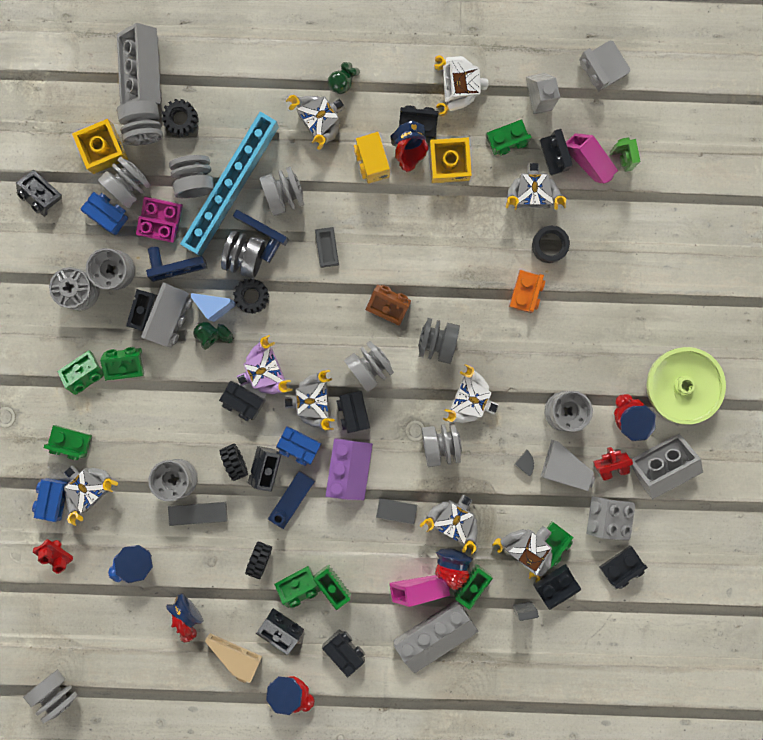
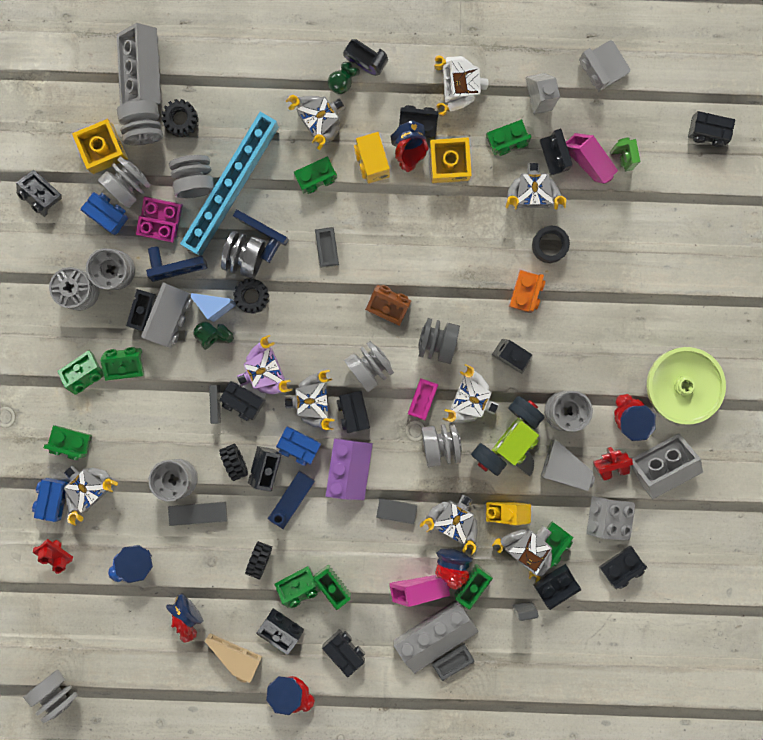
light grey wheel [260,167,304,216] -> none
none -> dark grey tile [209,385,221,424]
none -> green bracket [293,156,337,194]
none -> black animal [343,39,389,76]
none -> dark pink plate [408,378,438,421]
none -> dark grey tile [432,643,475,681]
none -> brick [471,396,545,476]
none -> yellow slope [486,502,531,525]
none -> black torso [492,339,533,374]
none -> black brick [688,111,736,147]

